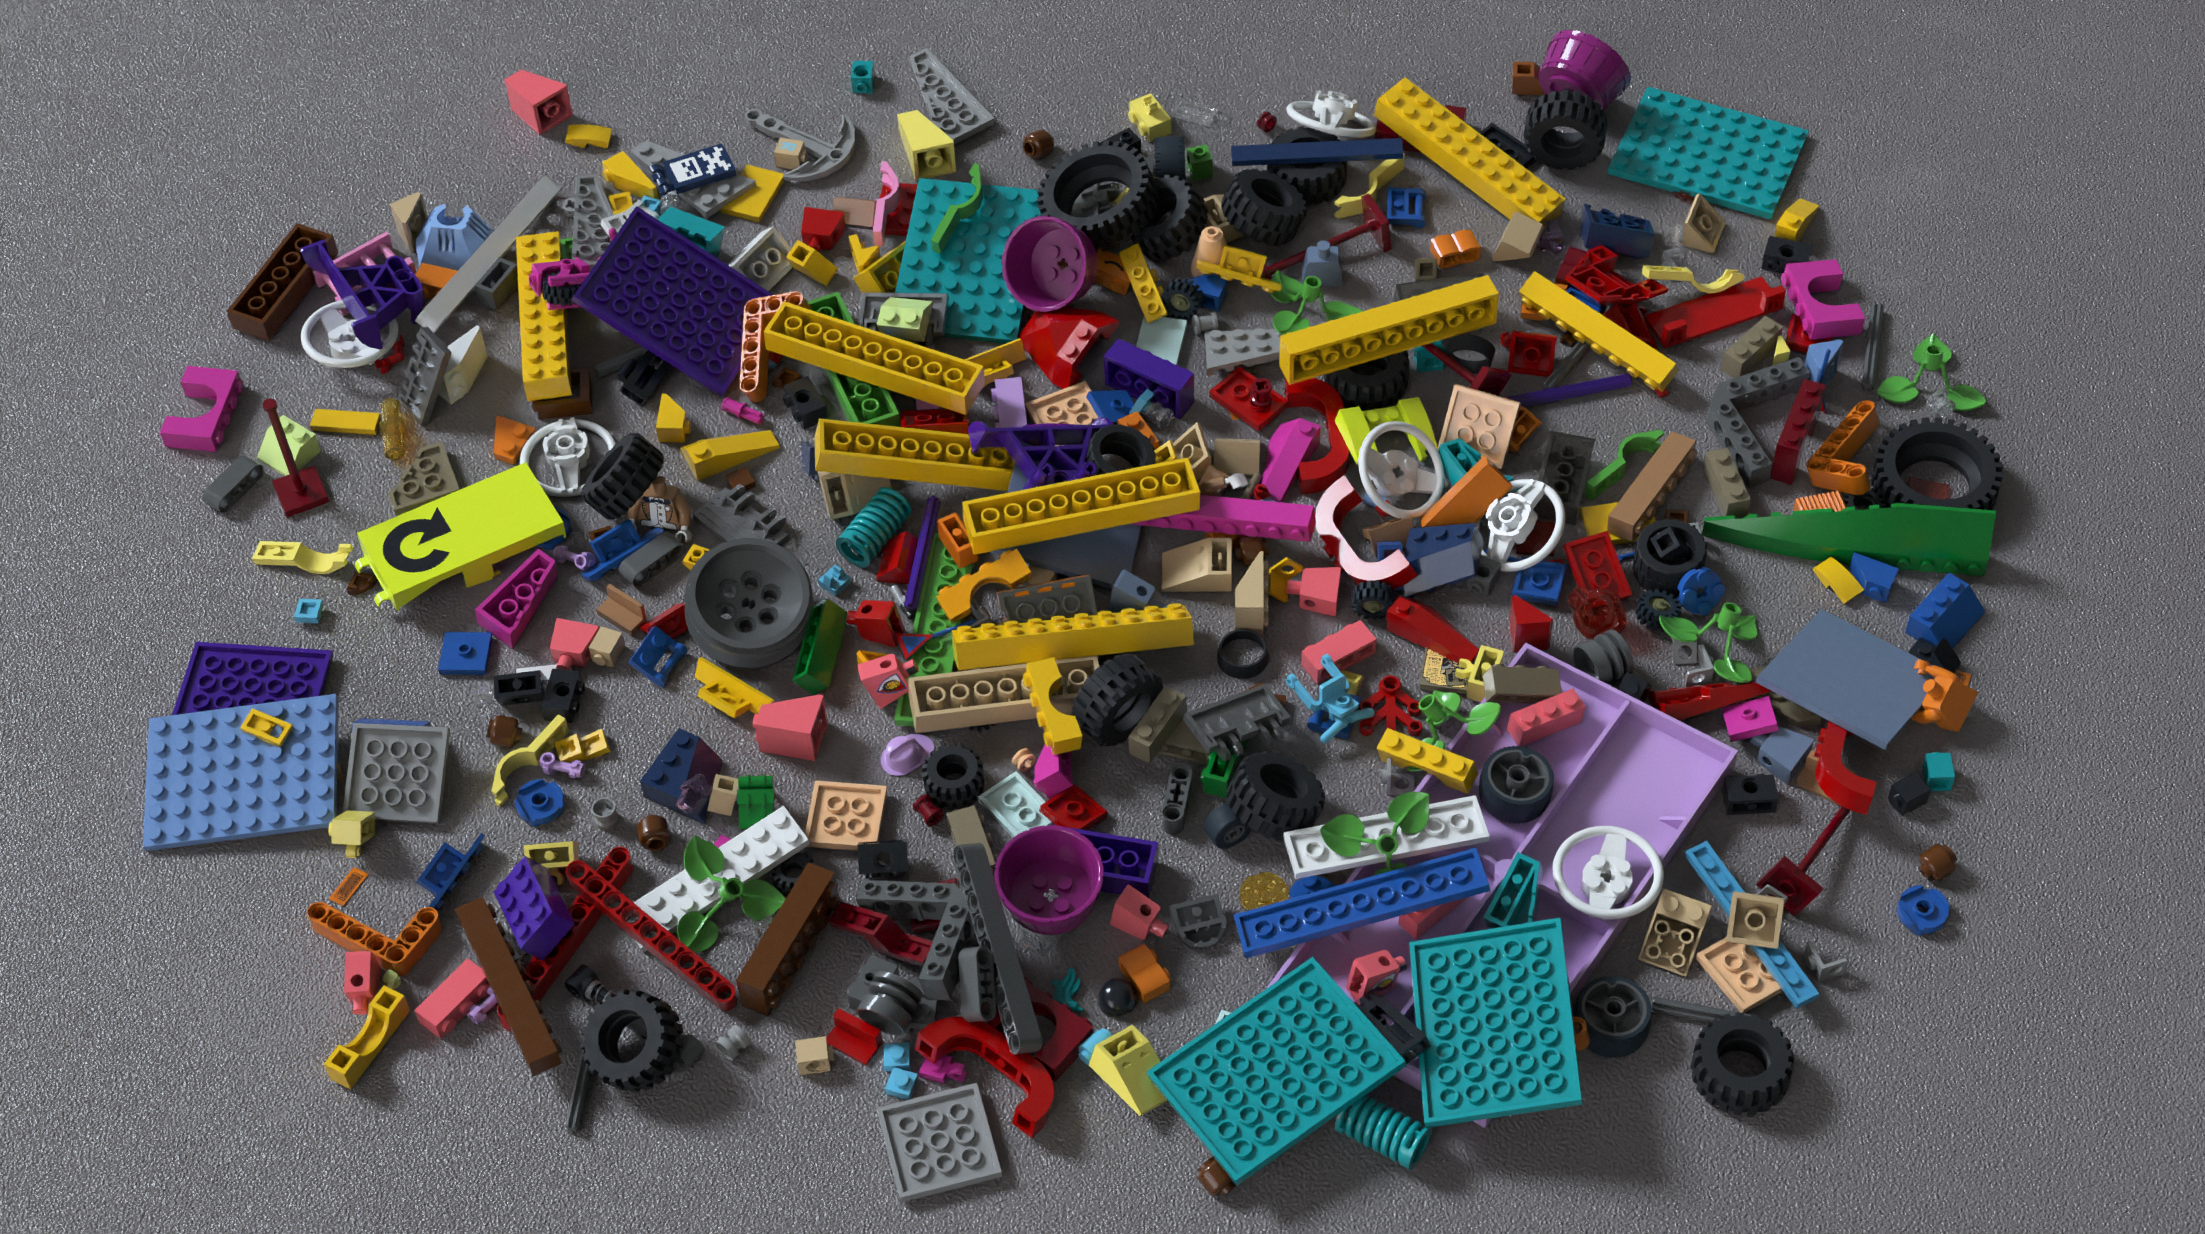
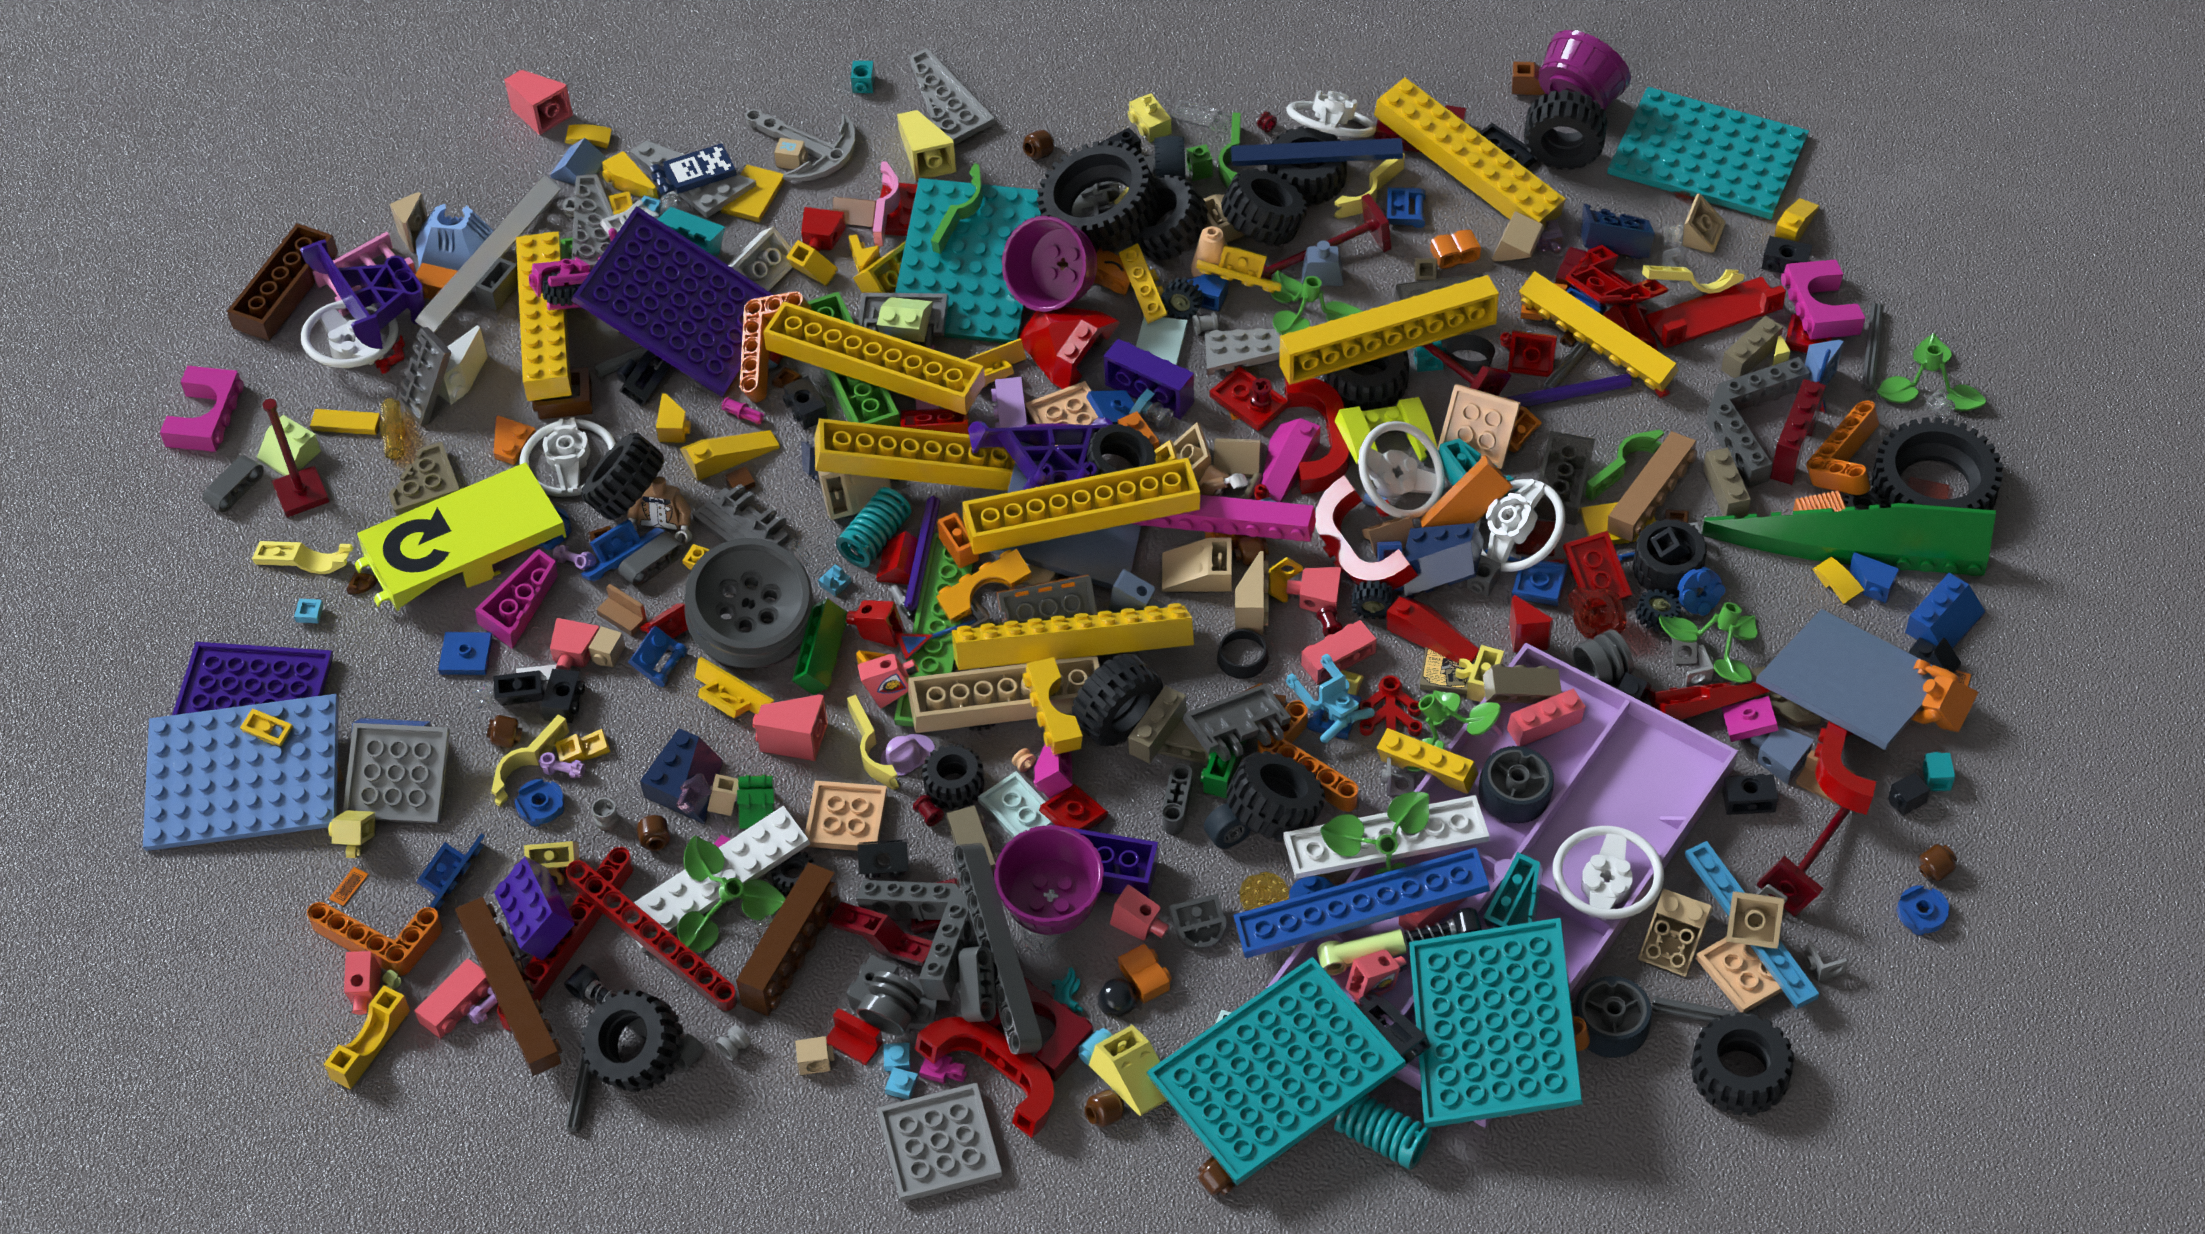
none -> medium blue slope [550,138,607,185]
none -> light yellow piece [847,695,899,790]
none -> reddish brown head [1084,1090,1125,1128]
none -> bright green piece [1218,113,1241,189]
none -> orange beam [1258,700,1358,812]
none -> dark red bush [1316,606,1343,637]
none -> yellowish green piece [1317,907,1482,976]

